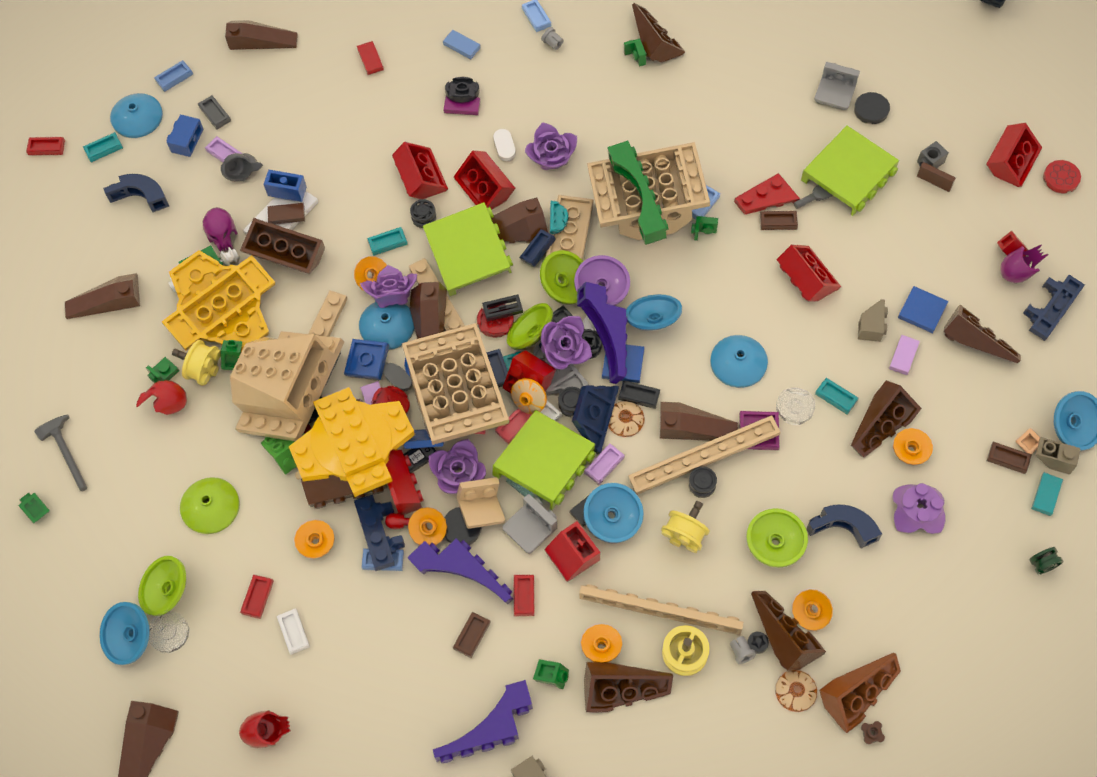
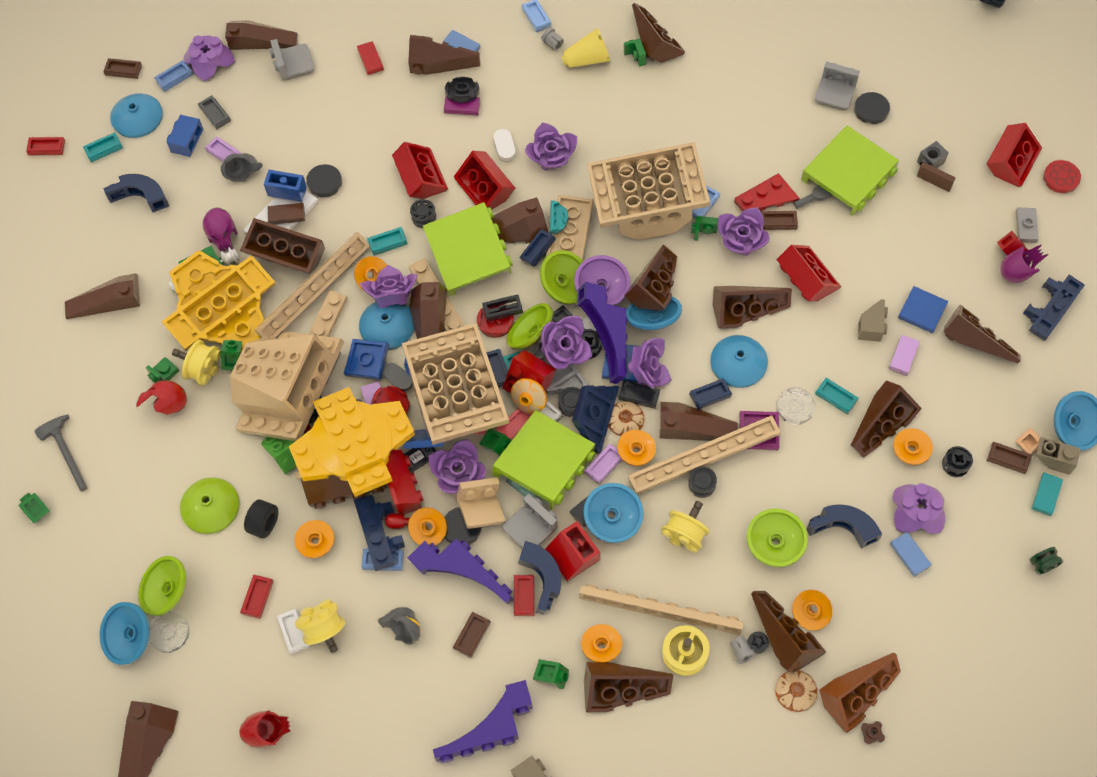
green arch [607,140,669,245] -> none
none -> reddish brown tile [103,58,142,79]
none -> medium lavender brick [184,35,235,82]
none -> black tyre [244,499,279,538]
none -> tan plate [254,232,369,338]
none -> light grey bracket [269,39,314,80]
none -> light yellow wheel [295,599,346,653]
none -> black tile [306,164,342,197]
none -> dark grey hair [378,607,421,645]
none -> reddish brown wedge [408,35,481,75]
none -> green bracket [479,429,511,457]
none -> dark blue arch [518,541,561,615]
none -> light yellow cone [561,28,611,68]
none -> light orange dish [617,430,656,466]
none -> reddish brown wedge [624,244,677,311]
none -> medium lavender brick [628,338,672,389]
none -> dark blue tile [689,379,732,410]
none -> reddish brown wedge [712,286,792,329]
none -> medium lavender brick [718,207,770,256]
none -> medium blue tile [890,532,932,577]
none -> black wheel [942,446,973,478]
none -> light grey plate [1016,207,1039,243]

